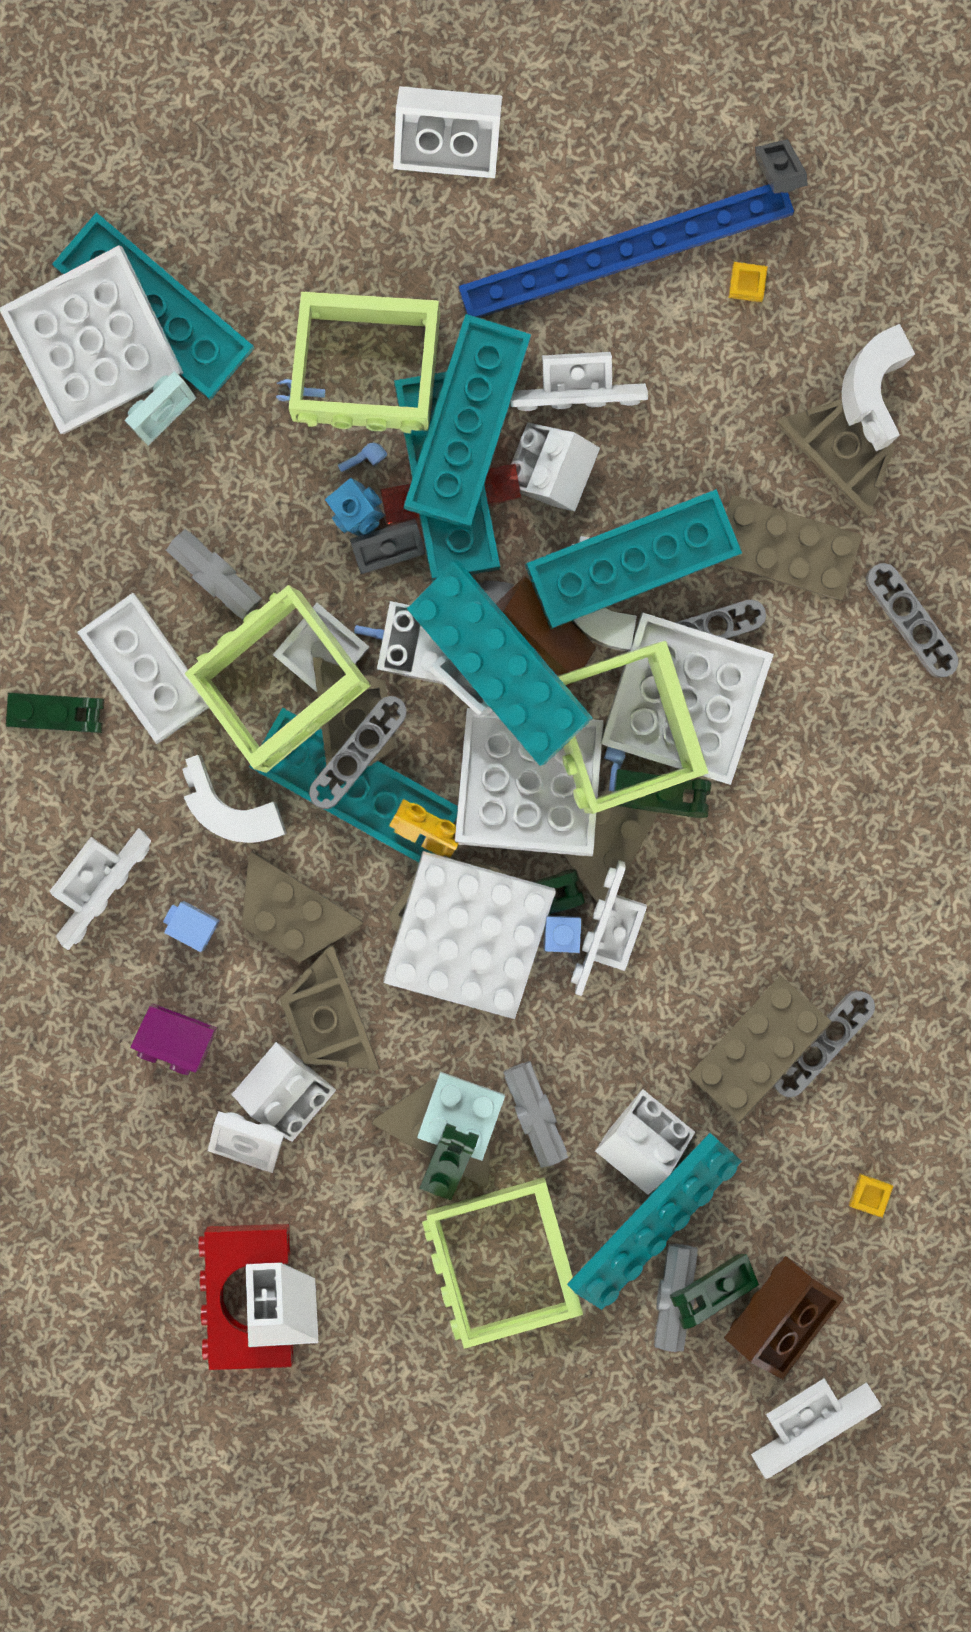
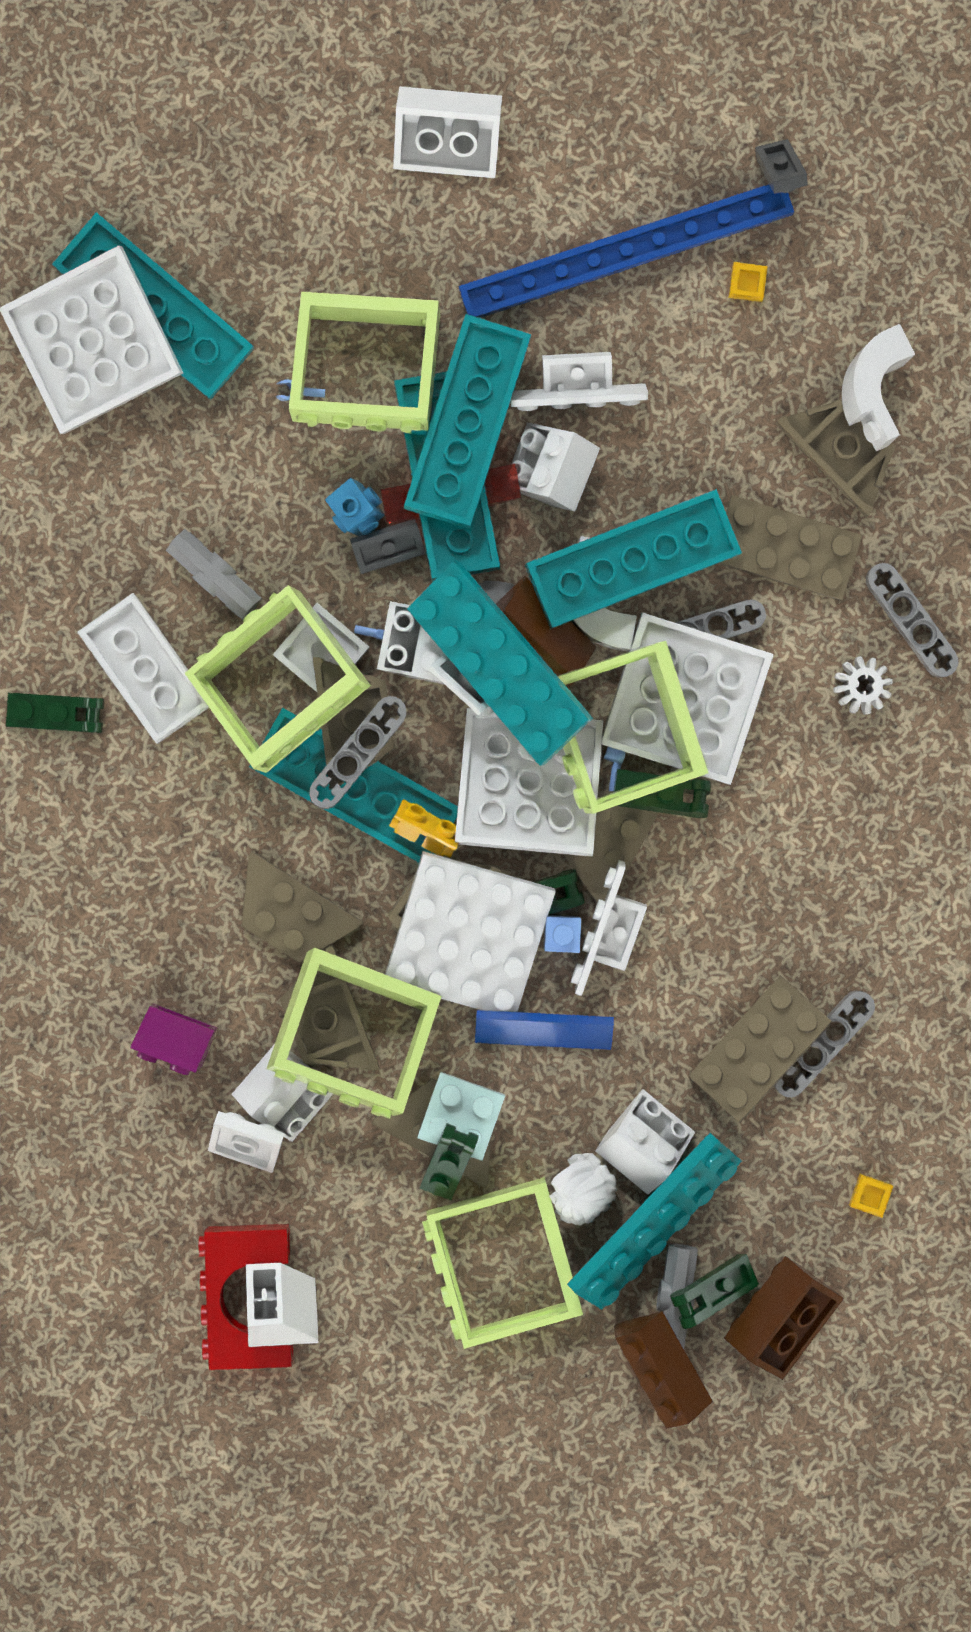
white bracket [50,828,151,950] -> none
light aqua plate [125,371,196,445] -> none
light blue brick [163,901,220,952] -> none
white arch [183,755,287,843] -> none
light blue hand [338,443,387,472] -> none
light grey piece [503,1061,568,1168] -> none
white bracket [751,1379,882,1479] -> none
none -> yellowish green window [266,948,442,1119]
none -> blue tile [475,1010,614,1050]
none -> white hair [550,1153,617,1226]
none -> reddish brown slope [614,1311,713,1429]
none -> white gear [833,656,893,715]

